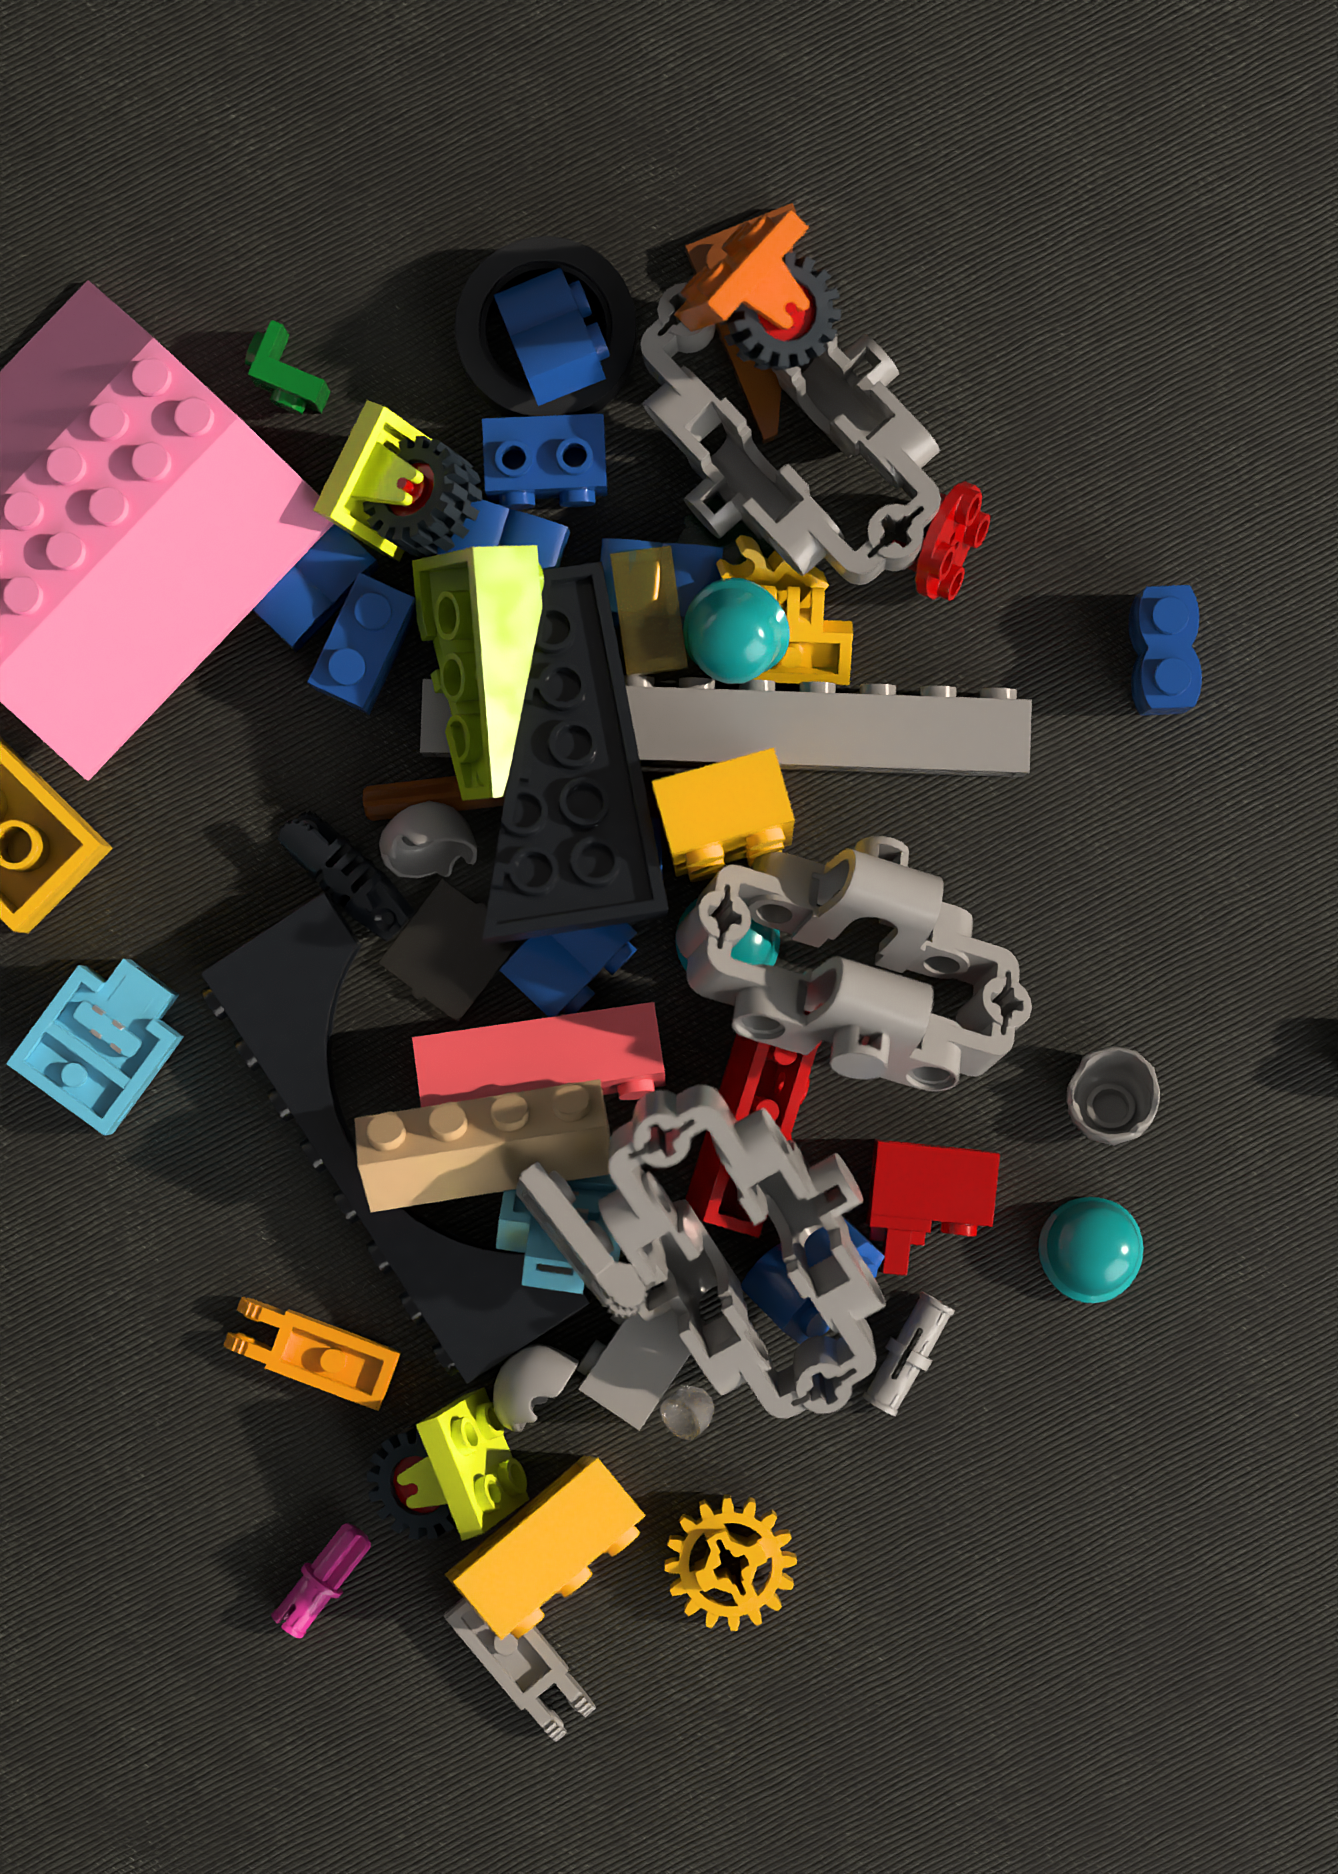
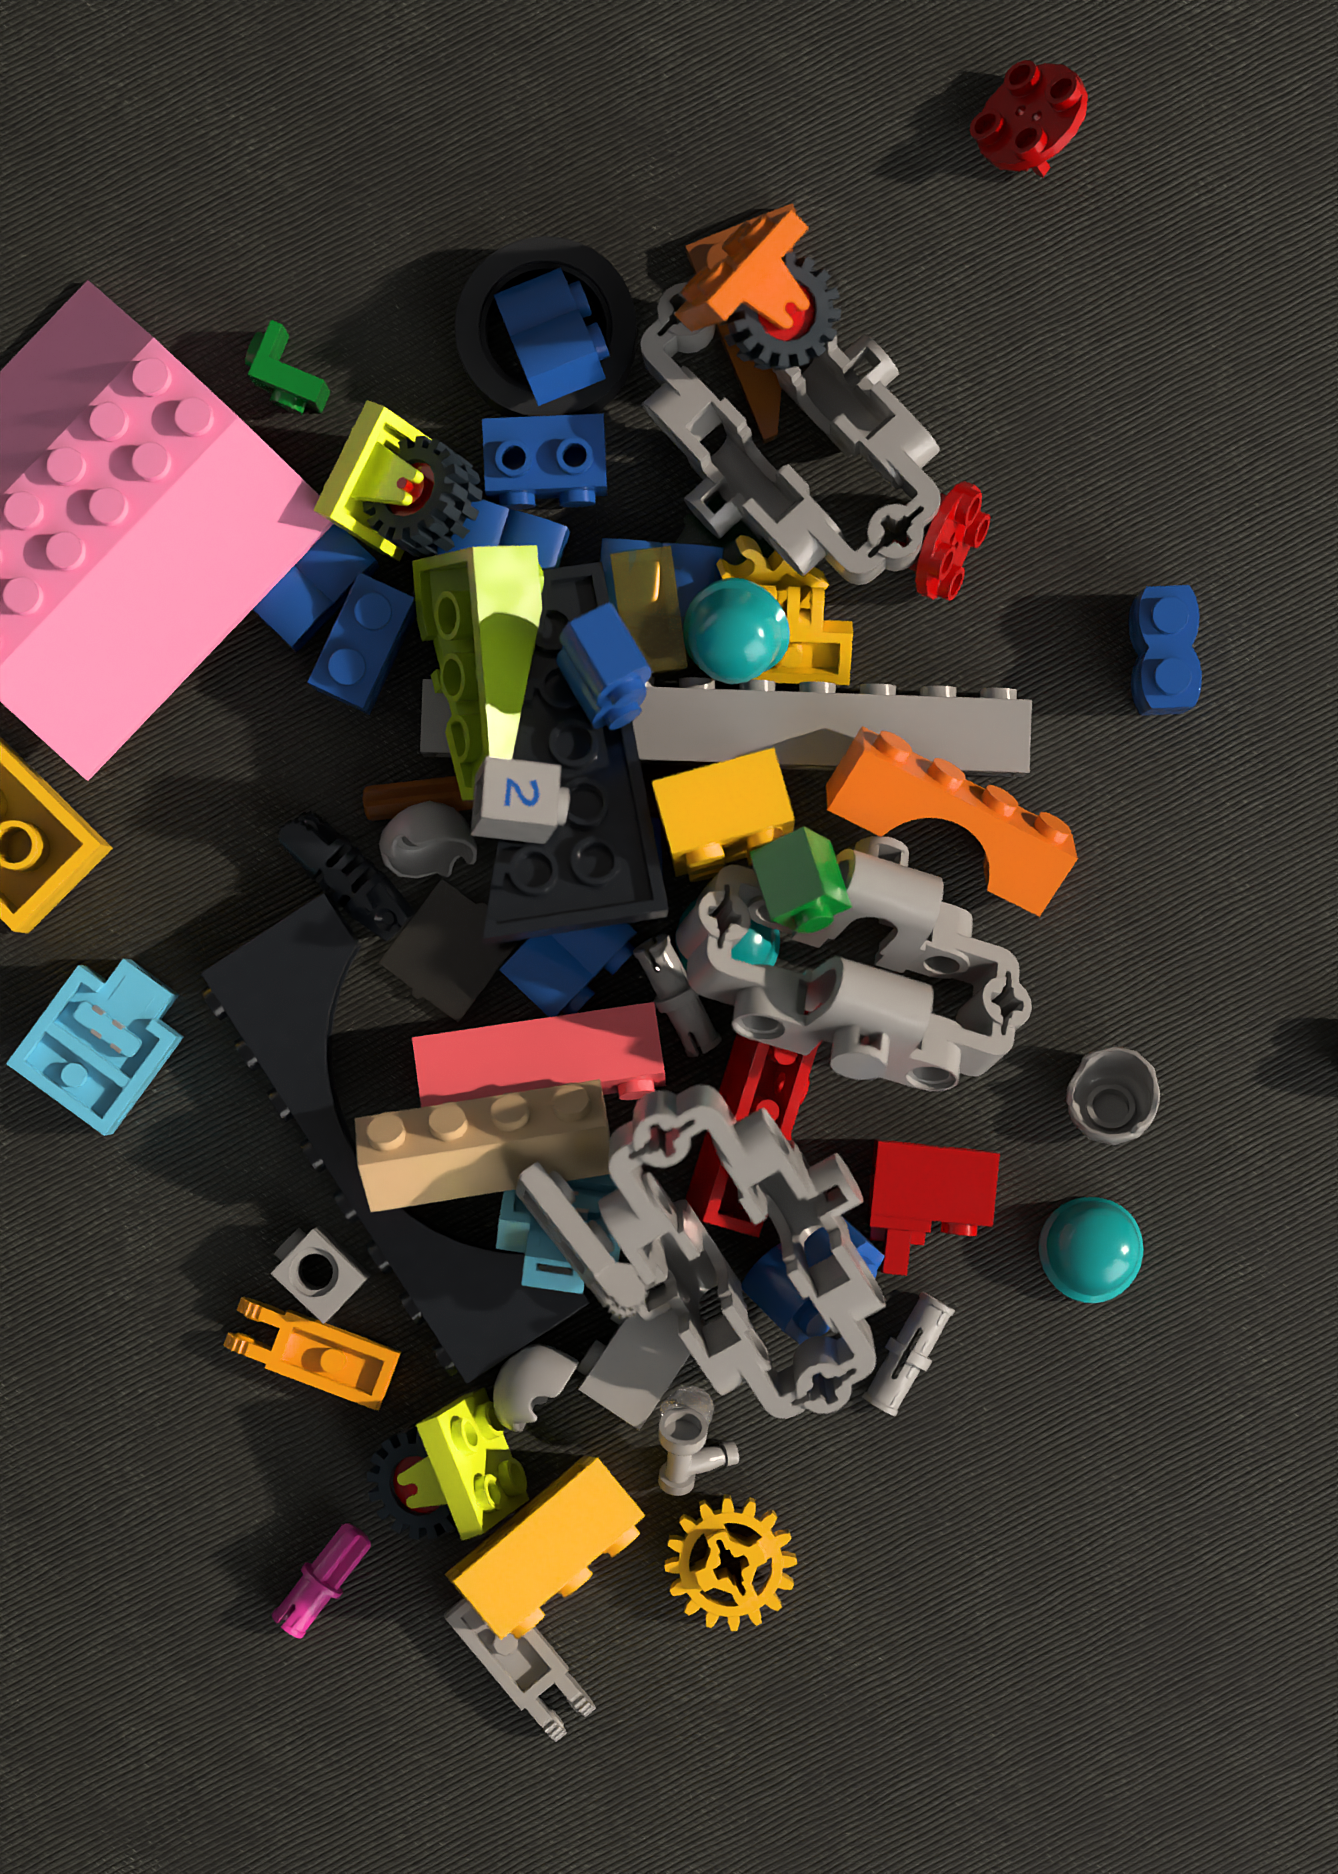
none -> light grey brick [271,1225,371,1324]
none -> light grey brick [471,756,569,844]
none -> blue brick [556,603,652,730]
none -> light grey pin [633,933,722,1057]
none -> light grey piece [658,1407,739,1496]
none -> green brick [749,826,852,933]
none -> orange arch [826,726,1078,917]
none -> red plate [970,60,1088,178]

